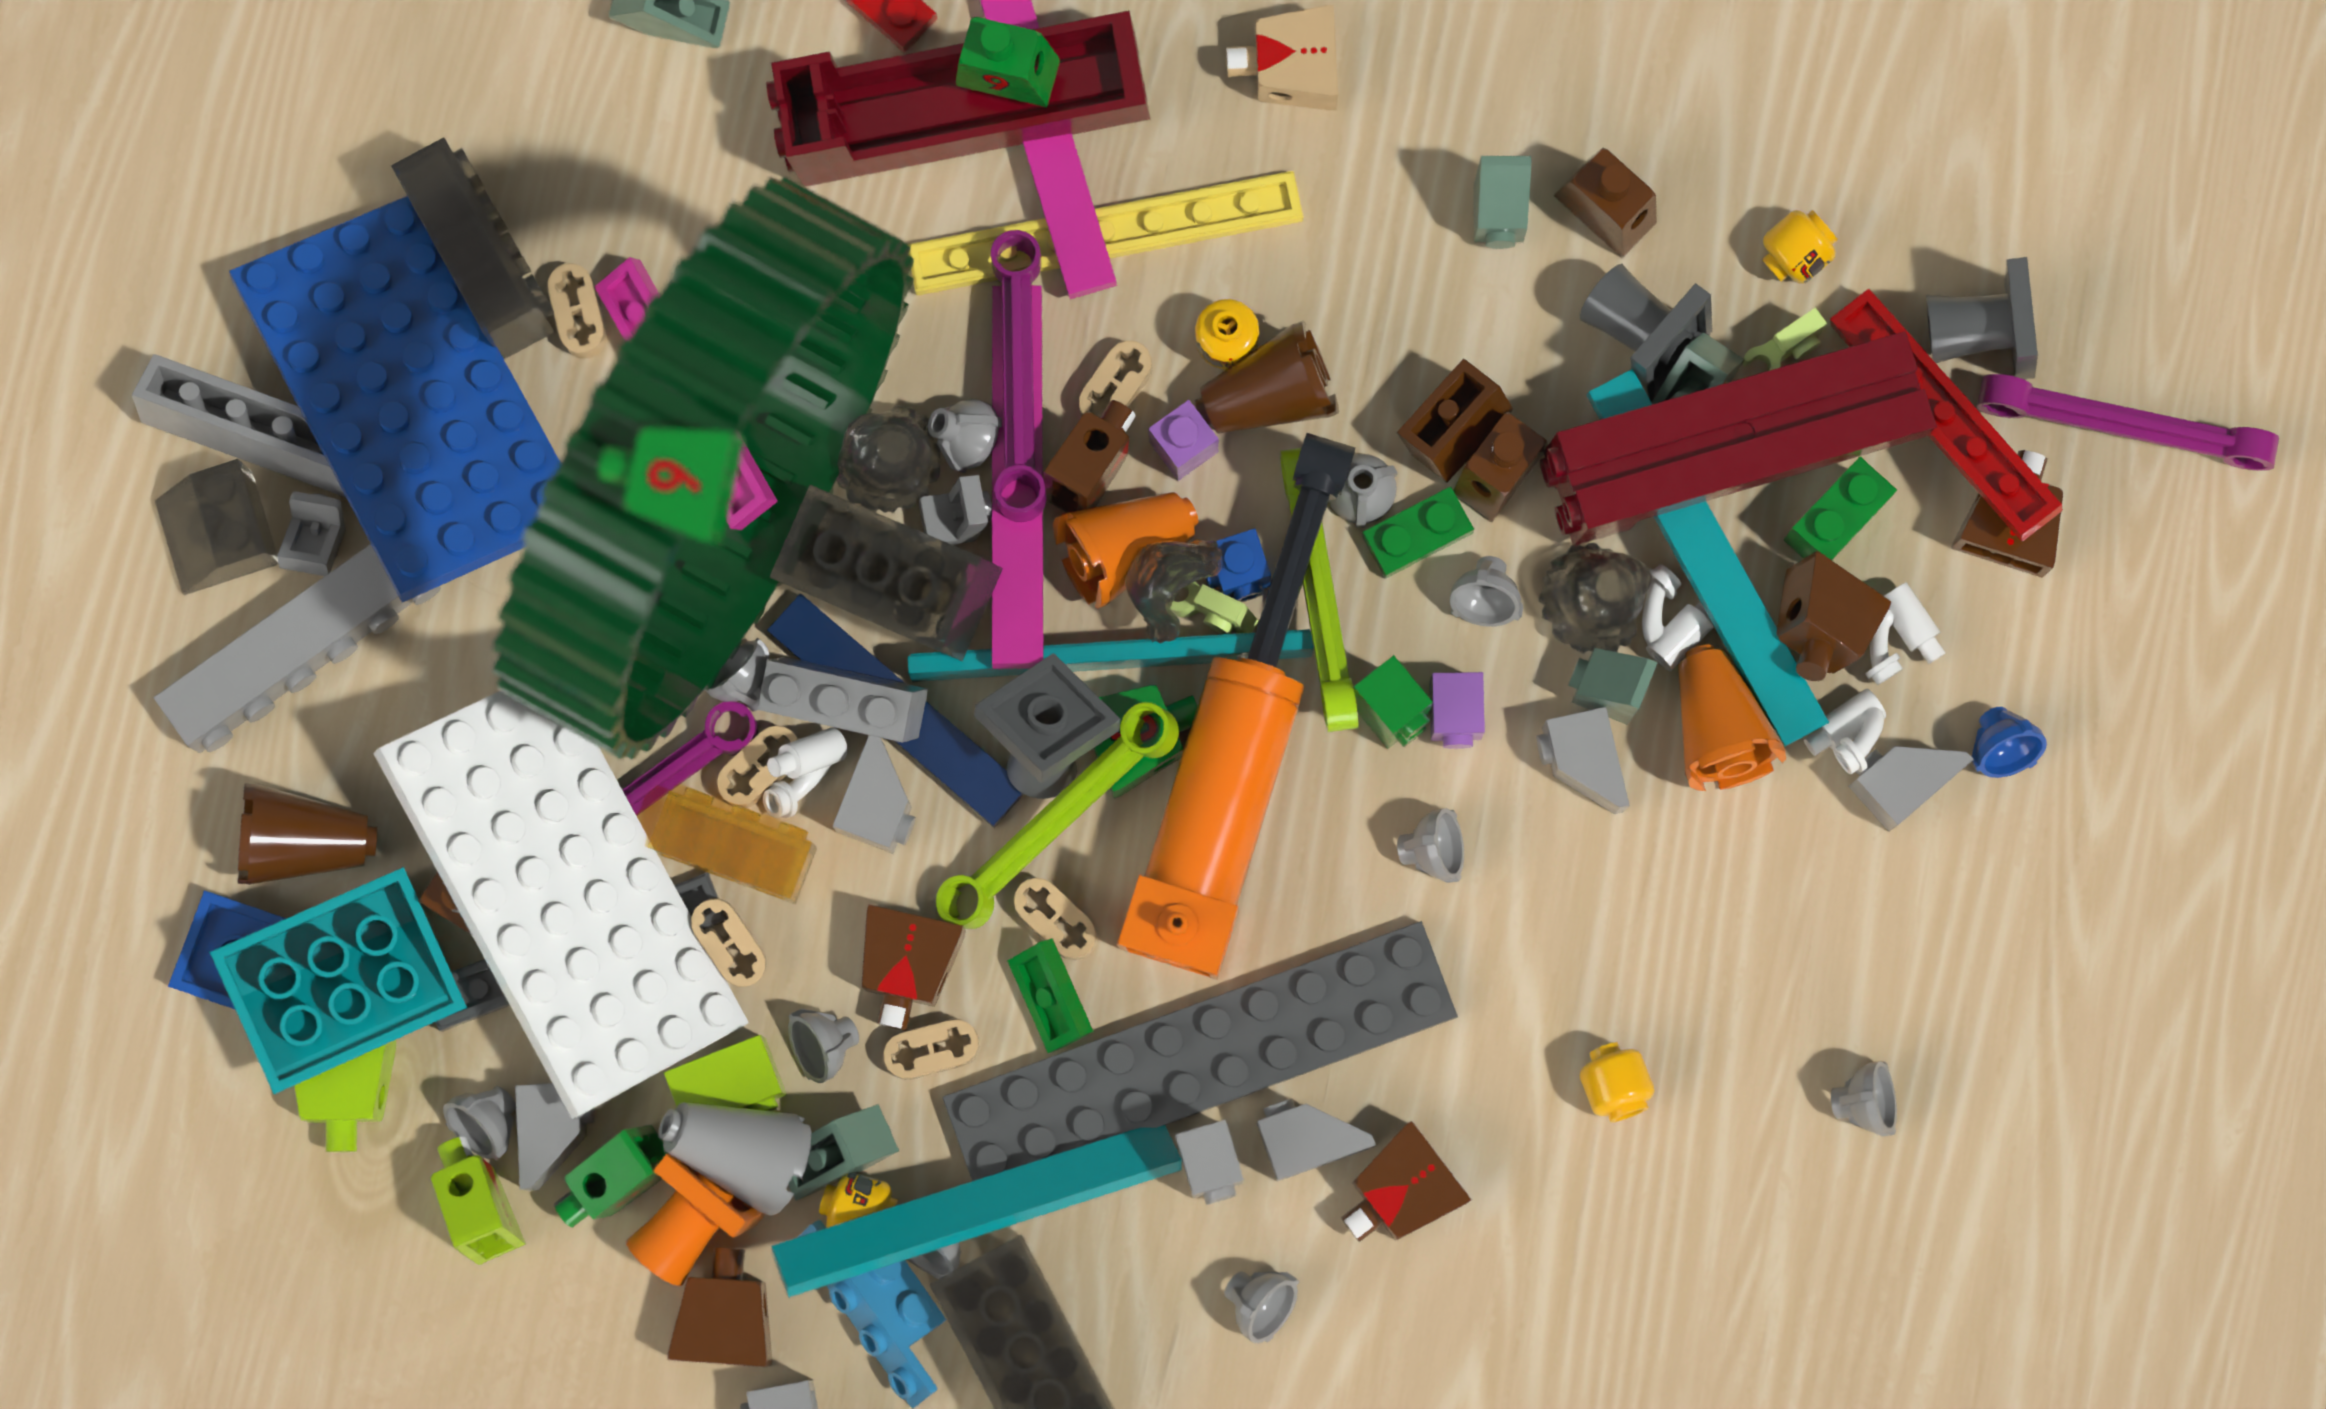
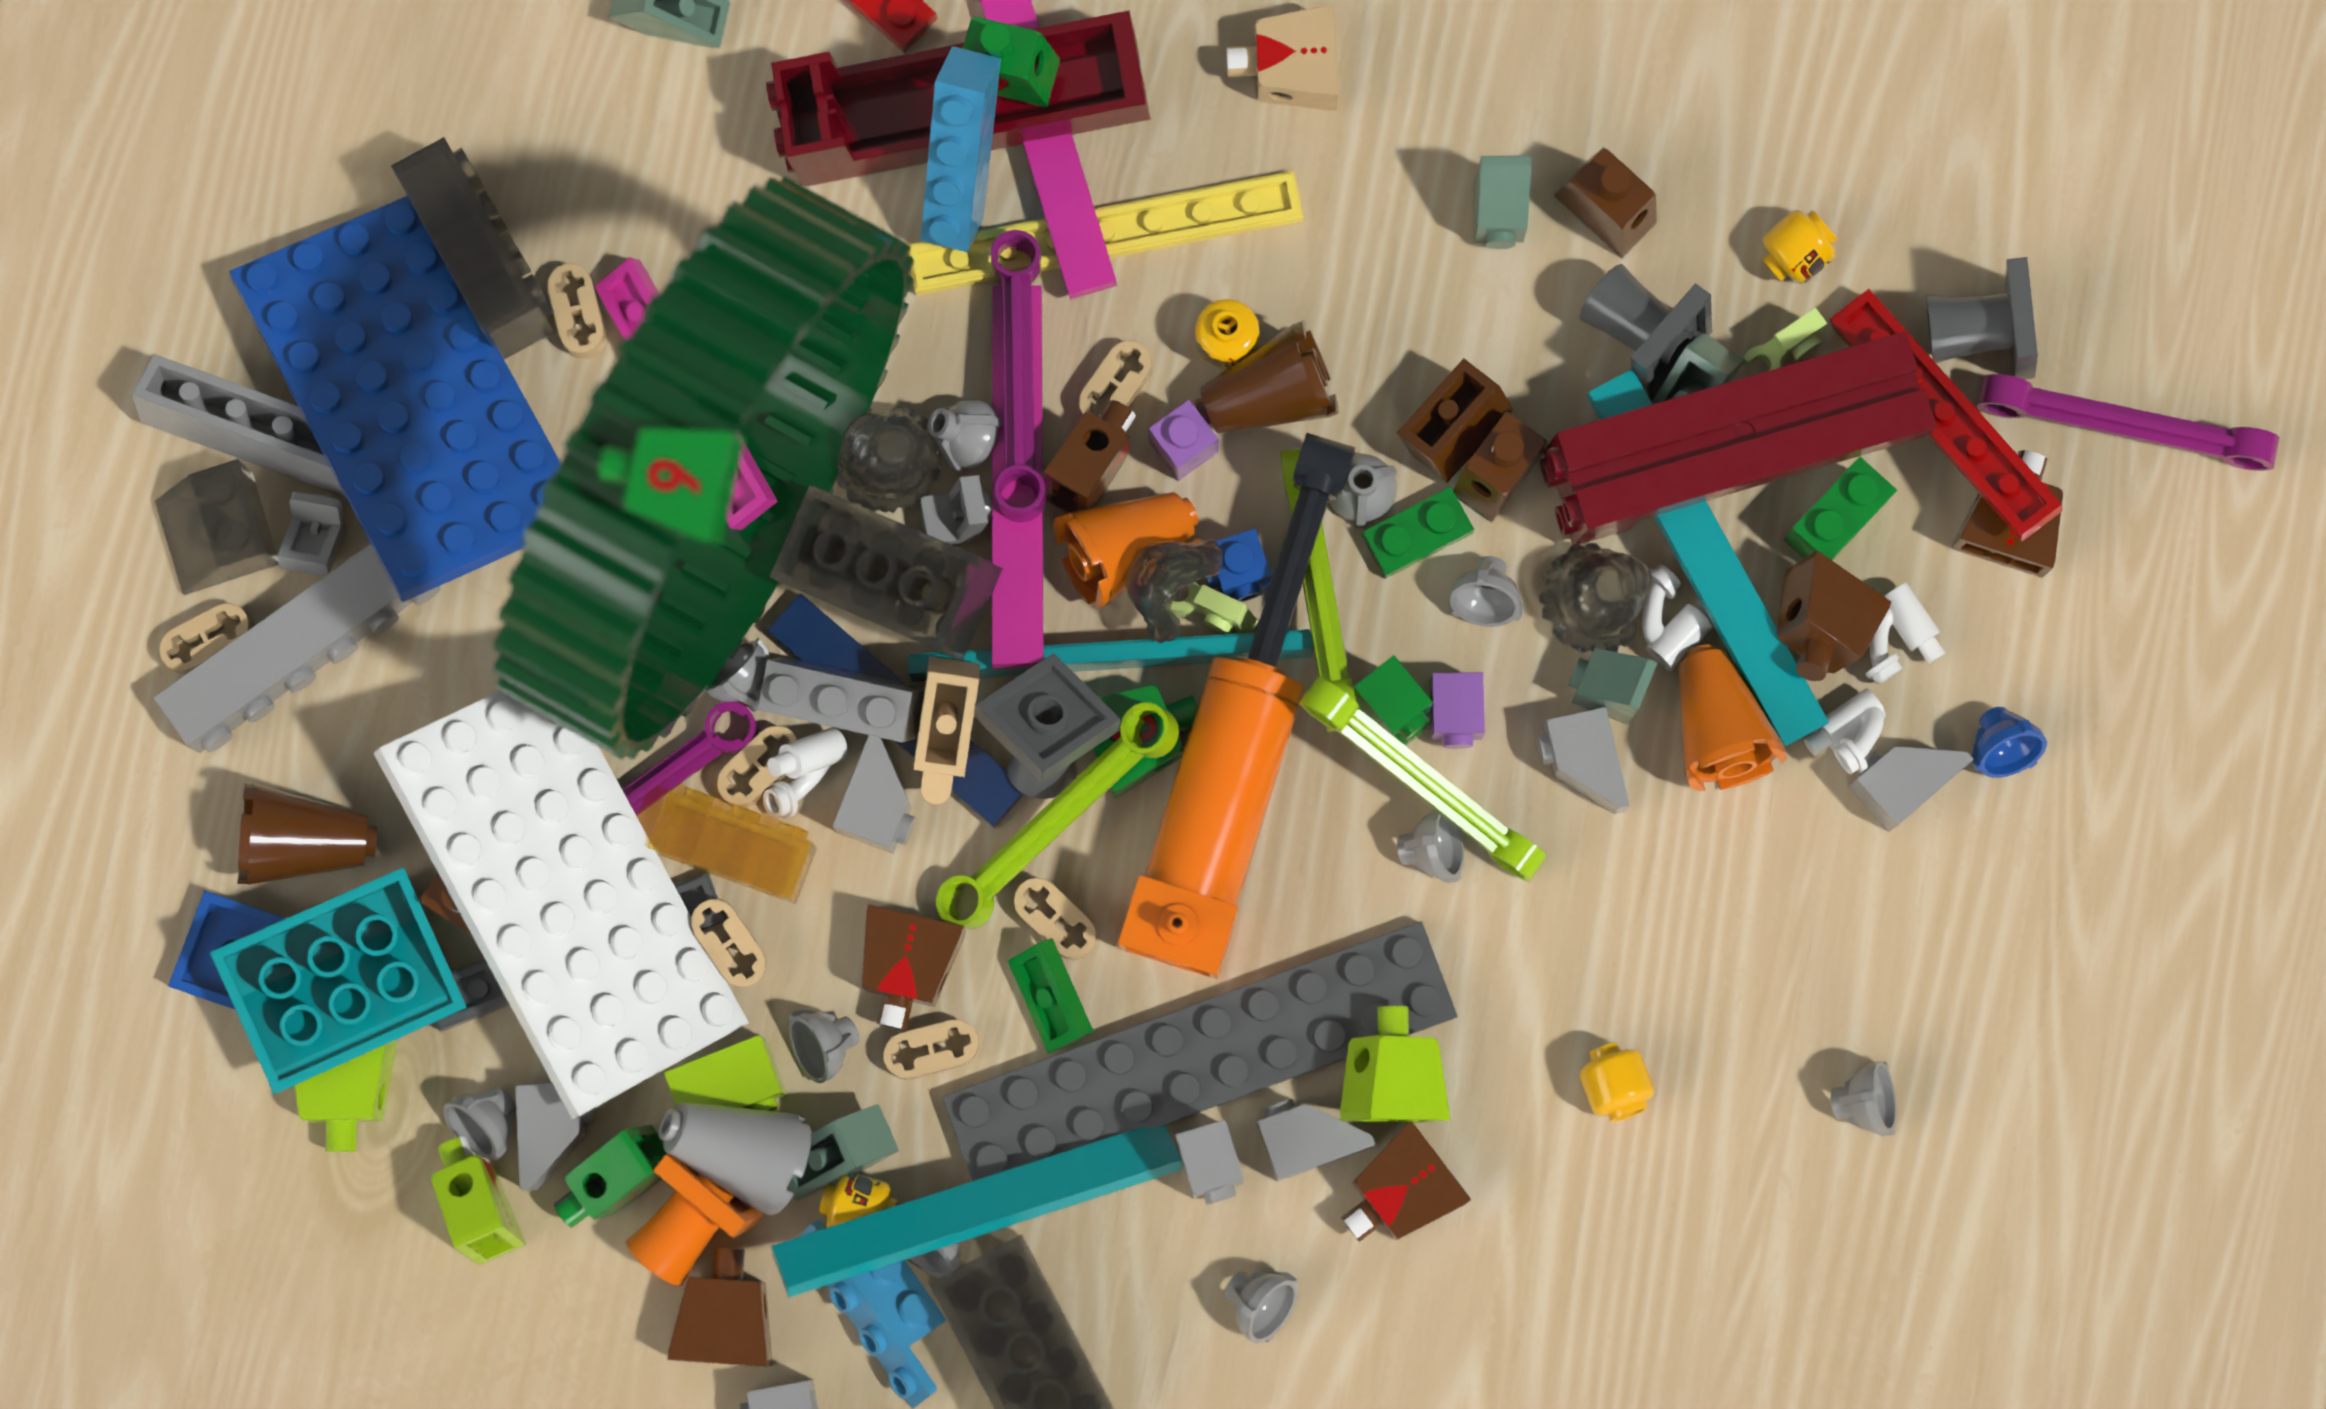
none -> tan beam [159,603,254,675]
none -> tan brick [913,656,980,805]
none -> dark azure brick [920,46,1001,252]
none -> lime piece [1299,677,1547,882]
none -> lime torso [1340,1006,1450,1123]

